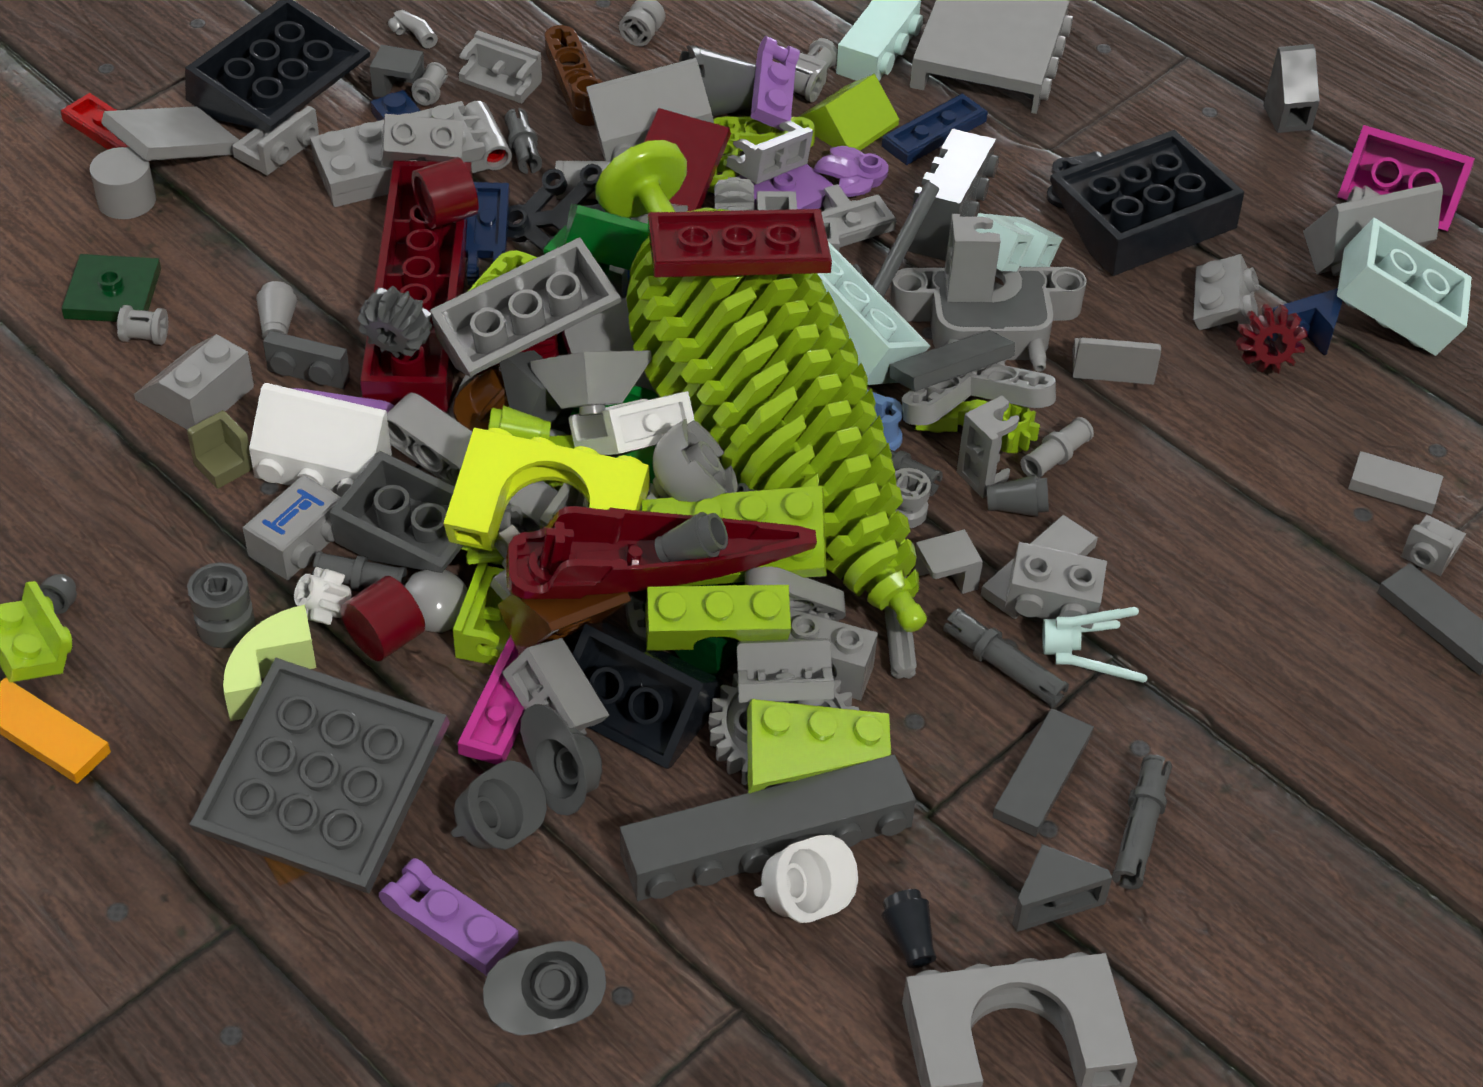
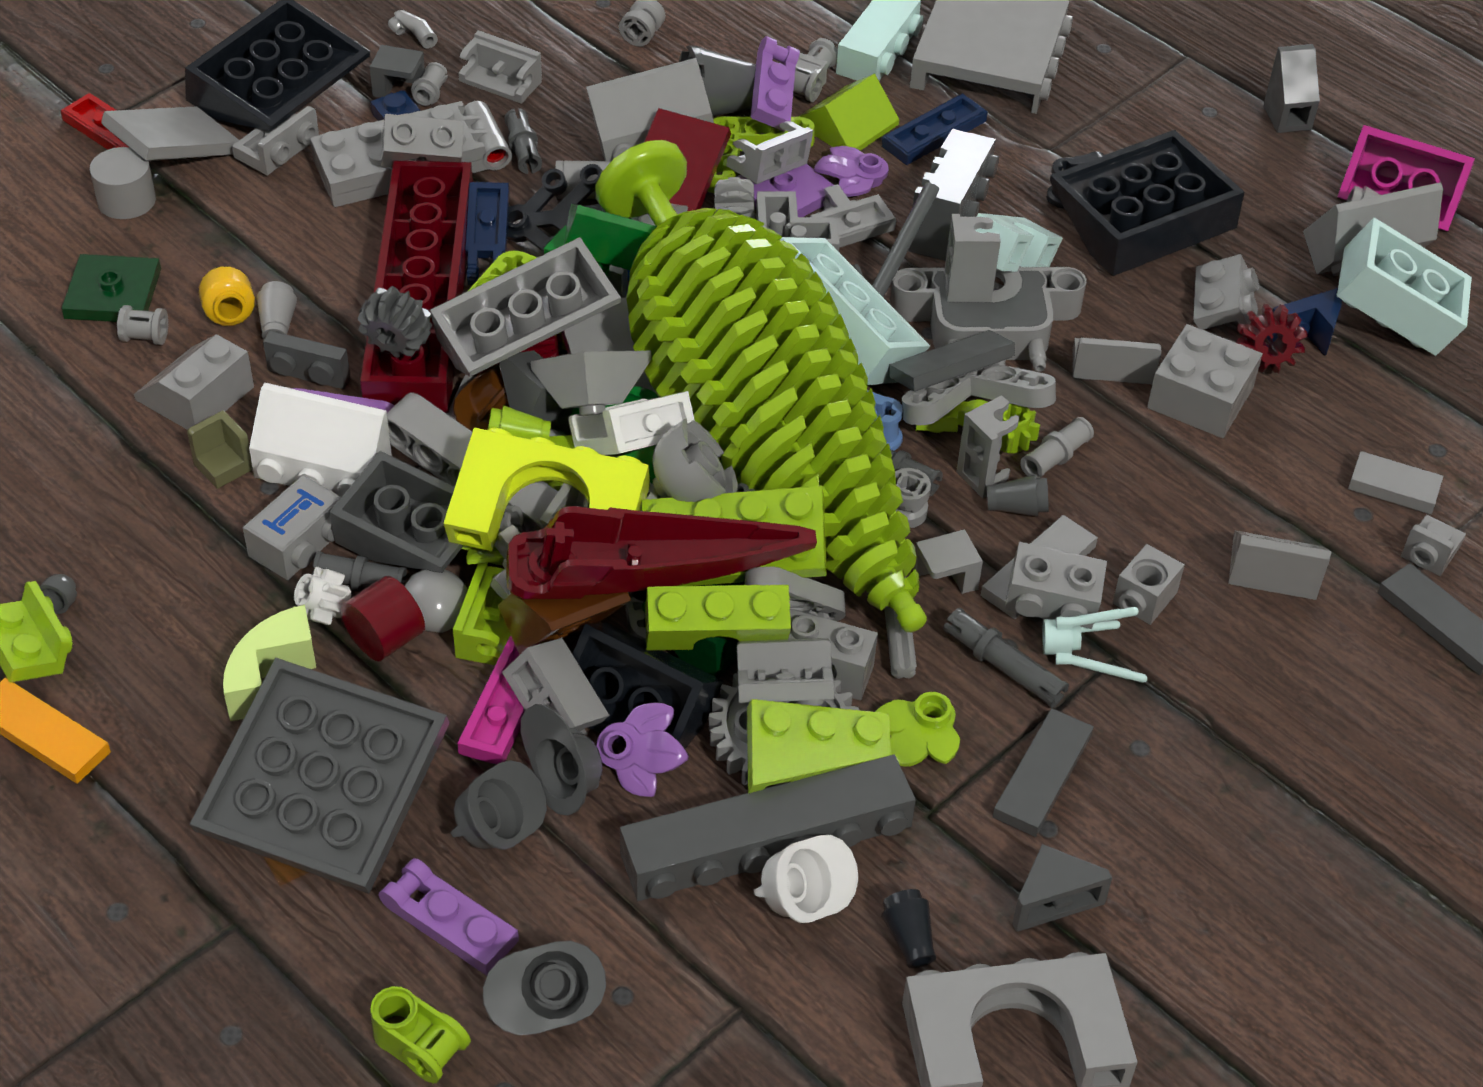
dark grey wheel [187,562,256,648] -> none
dark red piece [412,157,479,229] -> none
reddish brown beam [545,25,603,126] -> none
dark red tile [648,209,832,277] -> none
dark grey cone [655,512,728,563] -> none
dark grey pin [1112,755,1172,889] -> none
none -> yellow head [199,266,255,326]
none -> lime piece [371,986,471,1084]
none -> medium lavender plate [596,703,689,797]
none -> lime plate [875,692,960,767]
none -> light grey brick [1112,544,1185,625]
none -> light grey brick [1147,324,1263,438]
none -> light grey slope [1228,530,1331,600]

